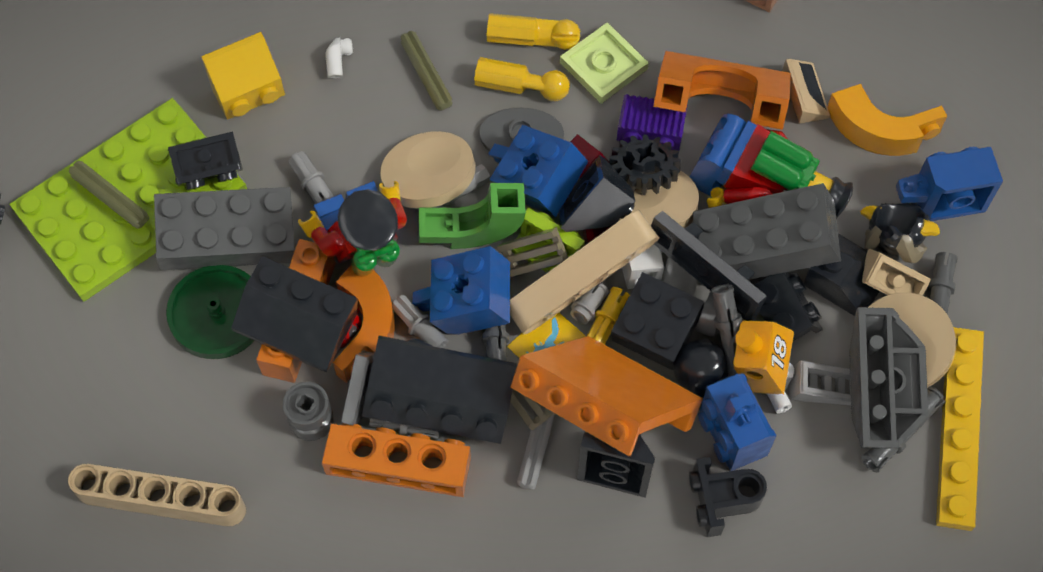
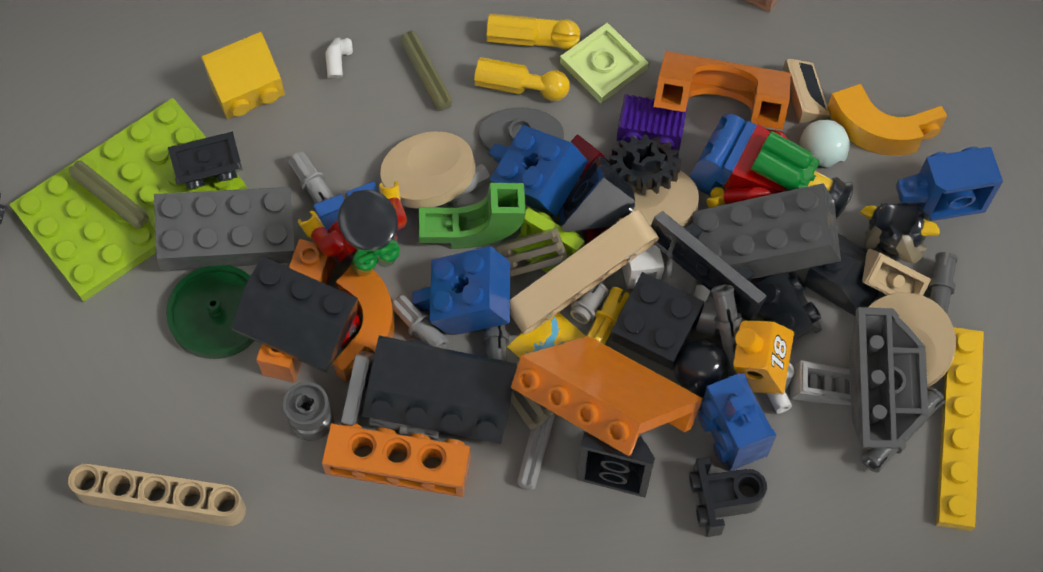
none -> light aqua hair [799,120,850,168]

